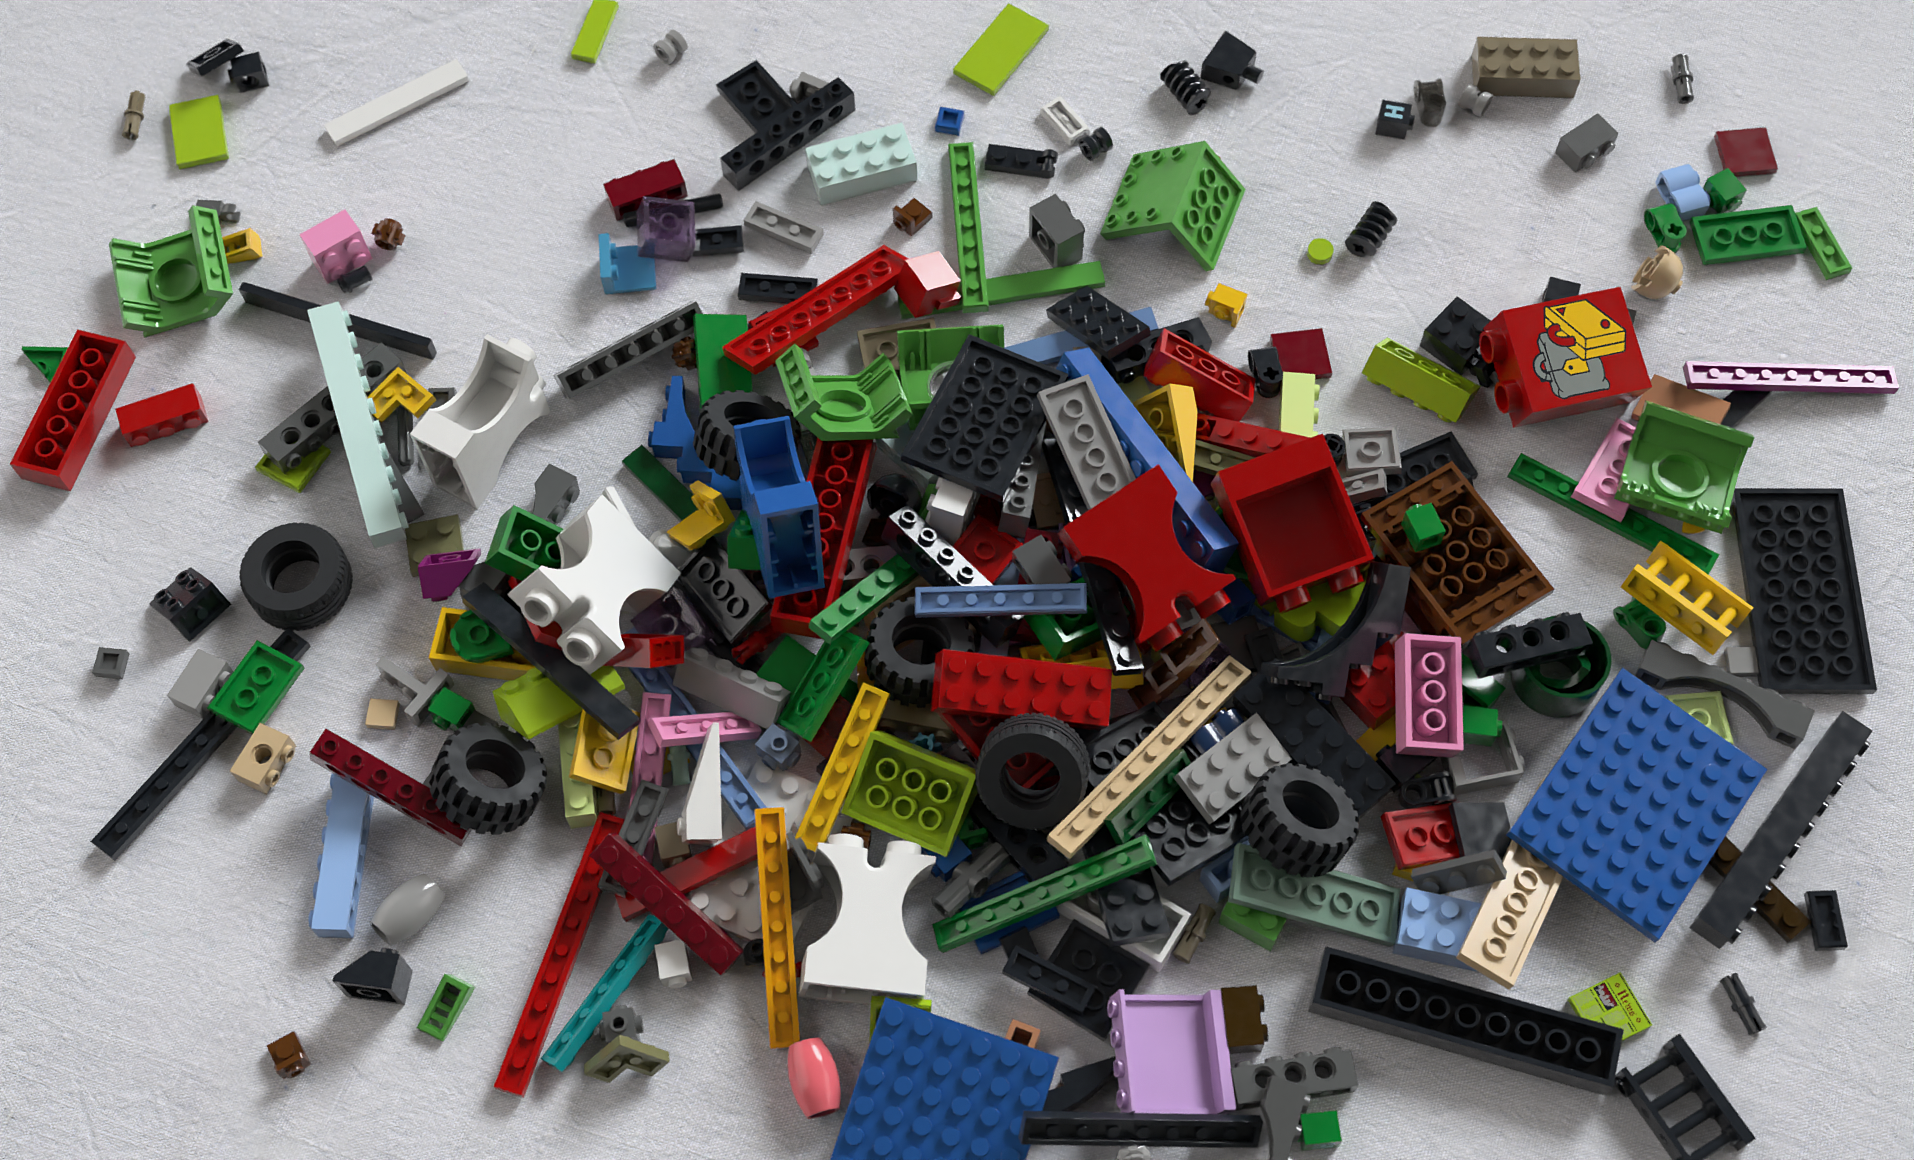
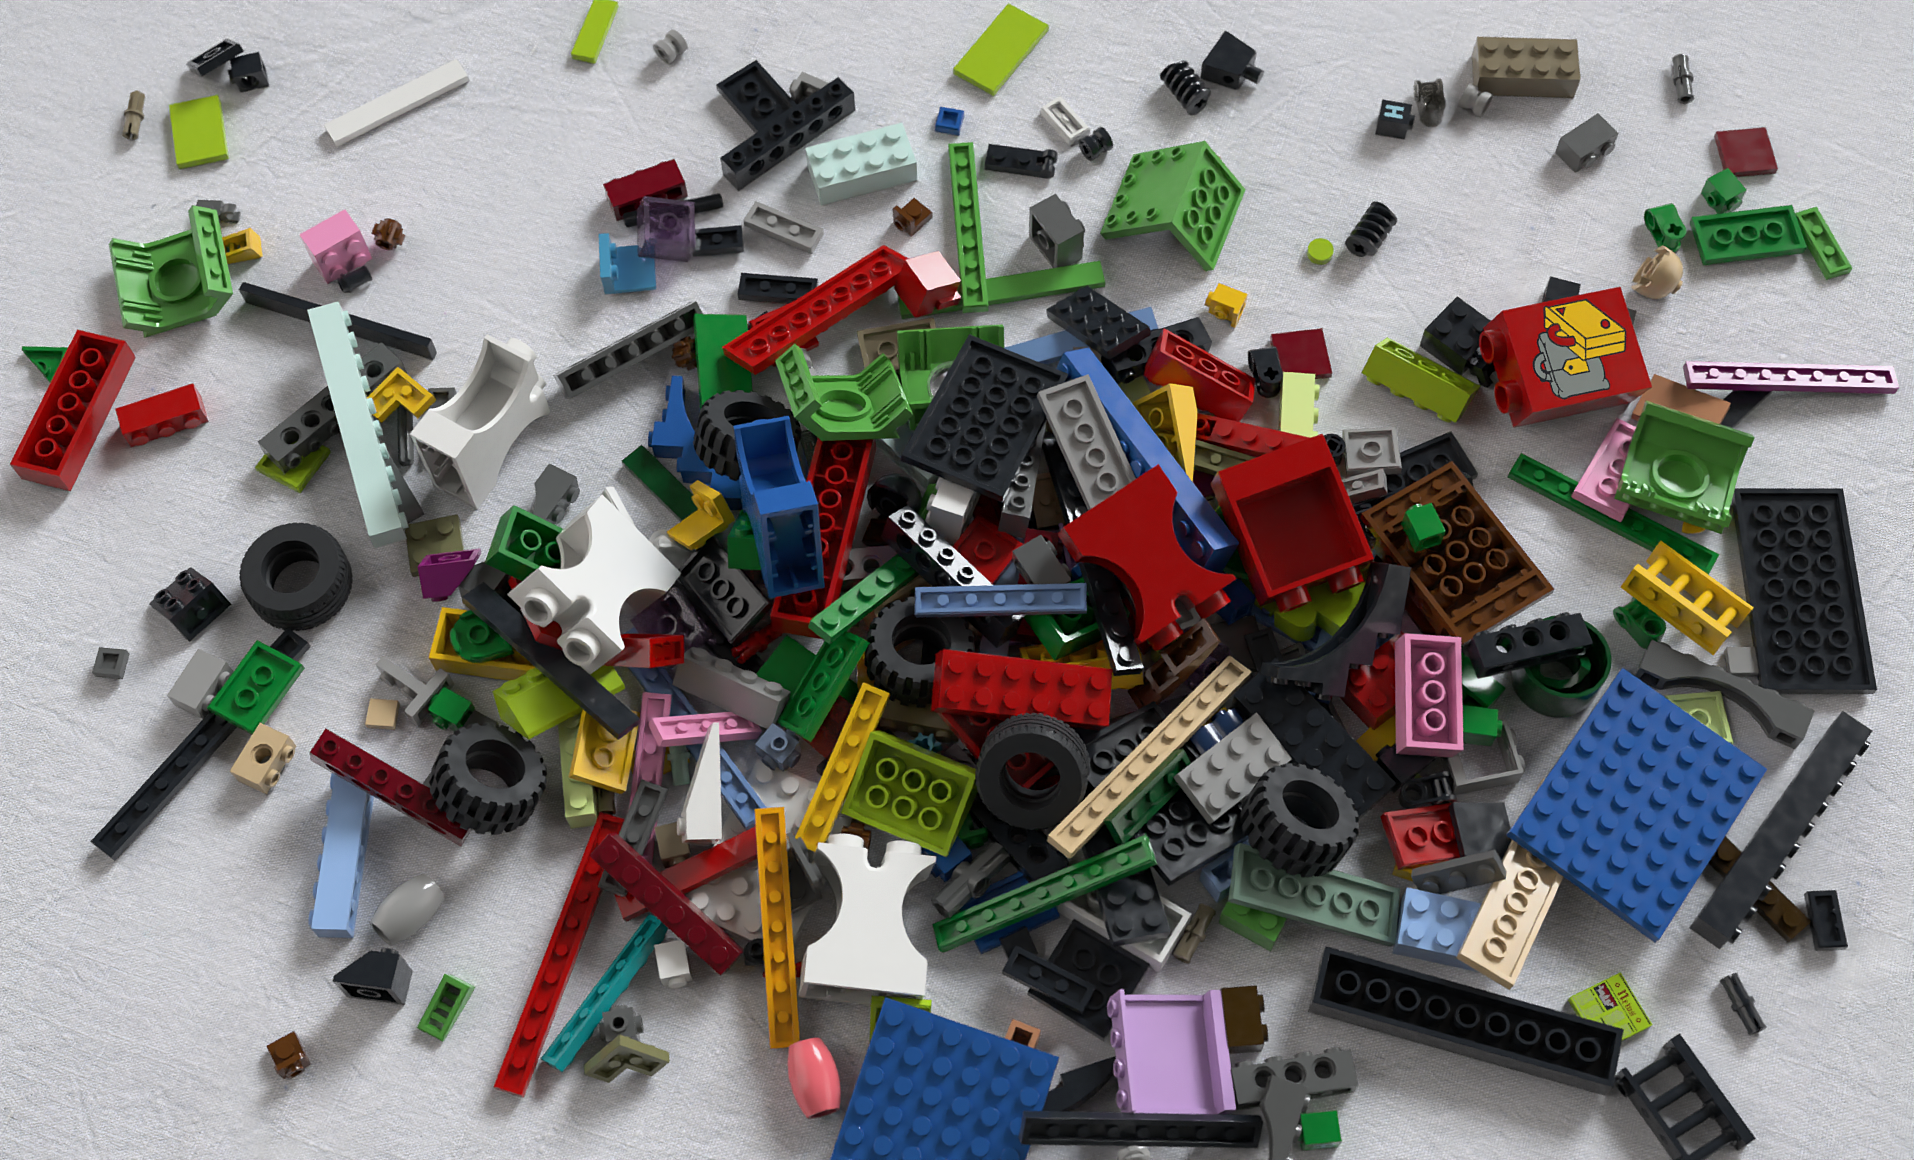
light blue brick [1655,164,1710,221] -> none

